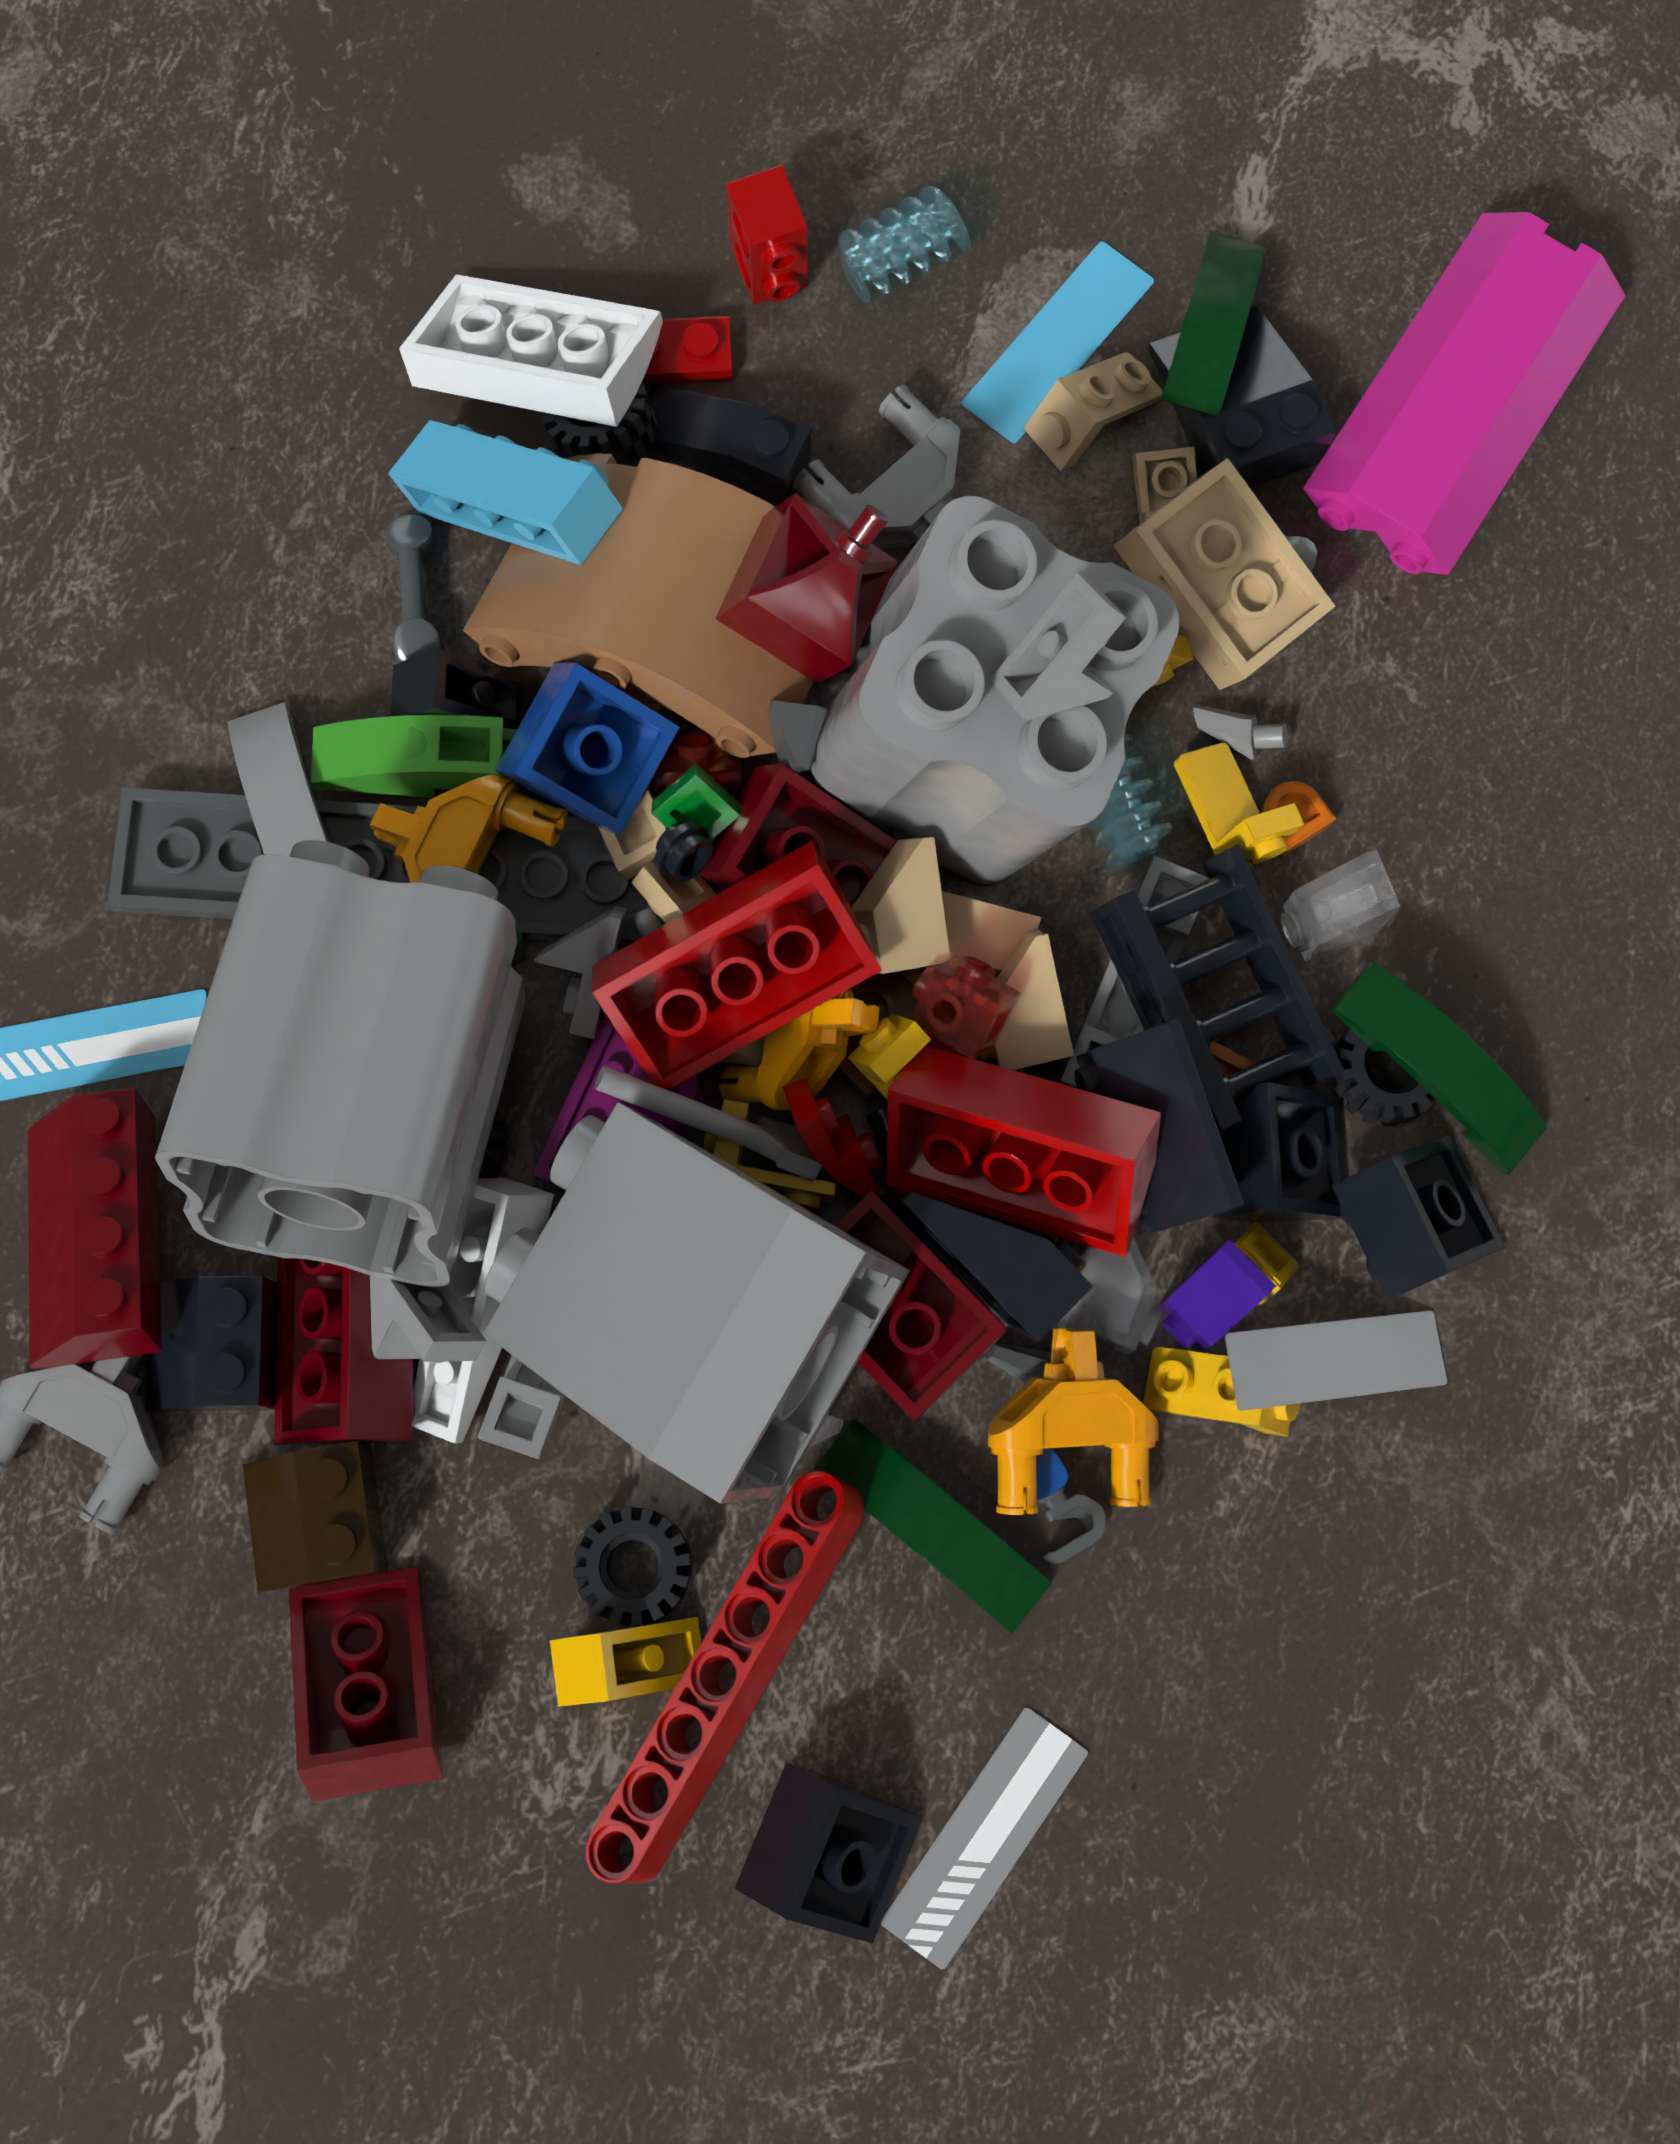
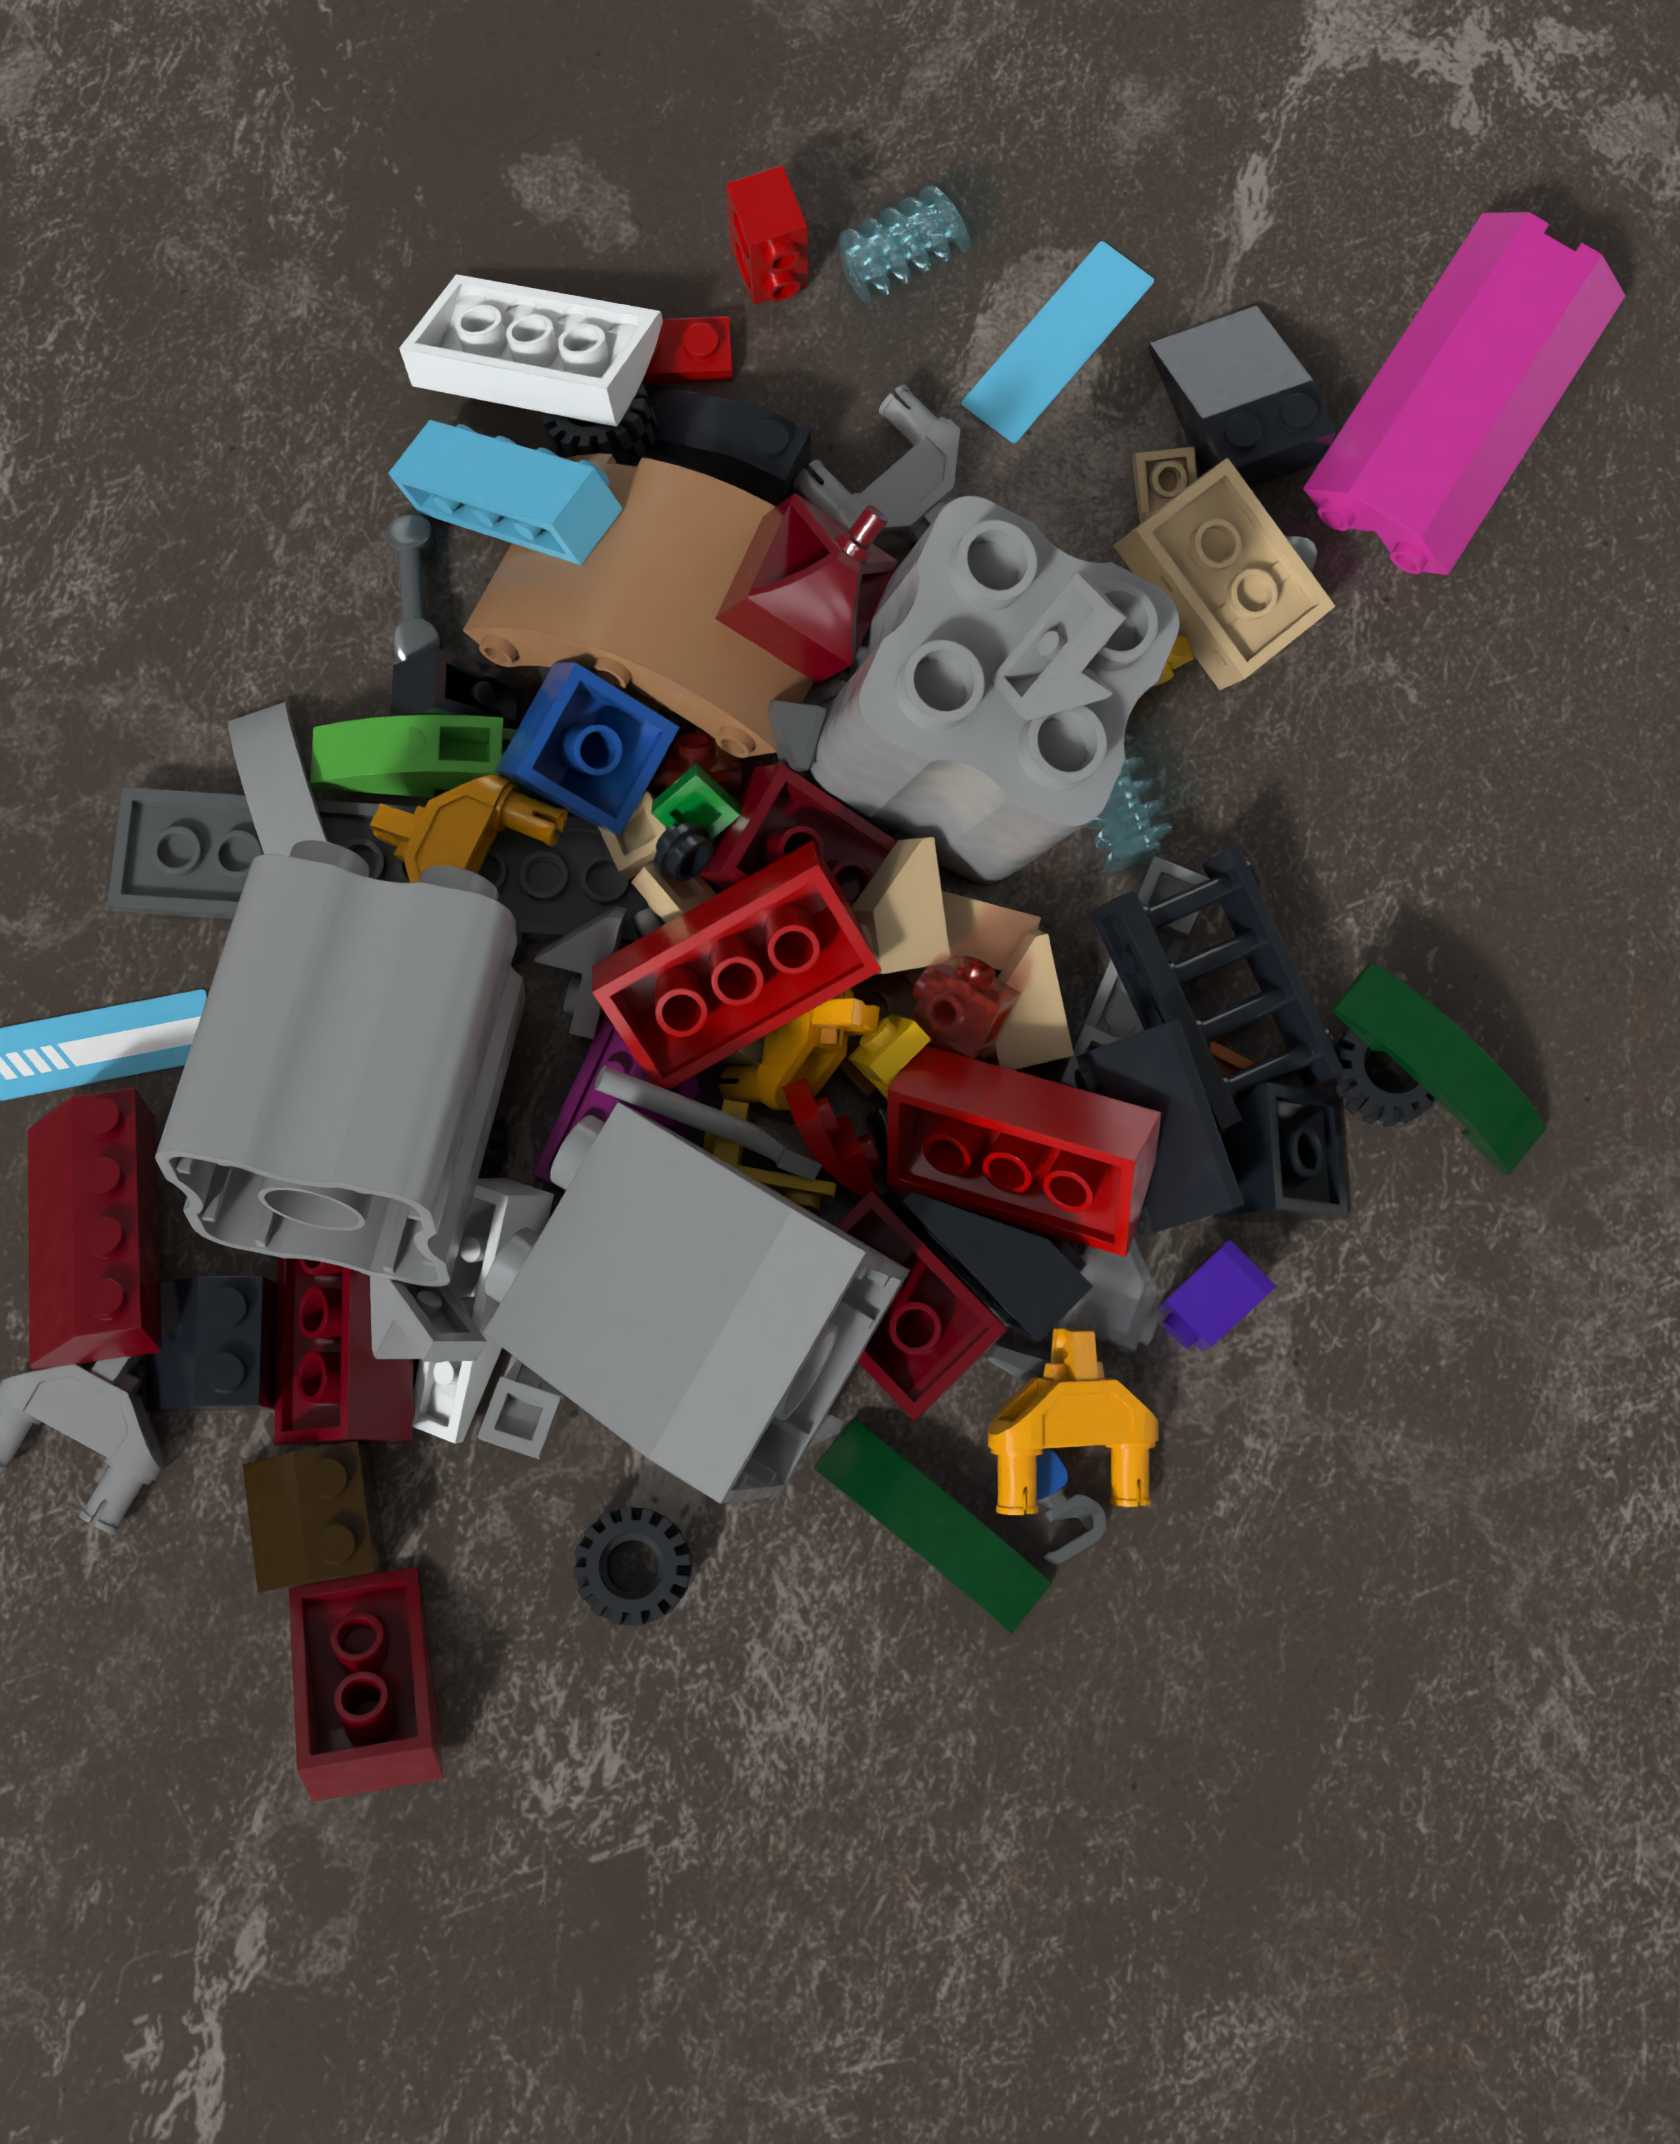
yellow slope [550,1617,701,1707] -> none
red beam [586,1471,864,1884] -> none
black slope [735,1762,922,1944] -> none
light grey sticker [881,1708,1088,1969] -> none
tan bracket [1024,352,1163,471] -> none
yellow bracket [1143,1347,1301,1437] -> none
dark green slope [1161,231,1266,416] -> none
yellow bracket [1174,743,1305,864] -> none
light grey bar [1193,705,1288,760] -> none
light grey sticker [1225,1310,1447,1411] -> none
yellow slope [1234,1222,1300,1305] -> none
orange tile [1261,781,1336,857] -> none
clear slope [1281,849,1400,961] -> none
black slope [1332,1135,1506,1301] -> none

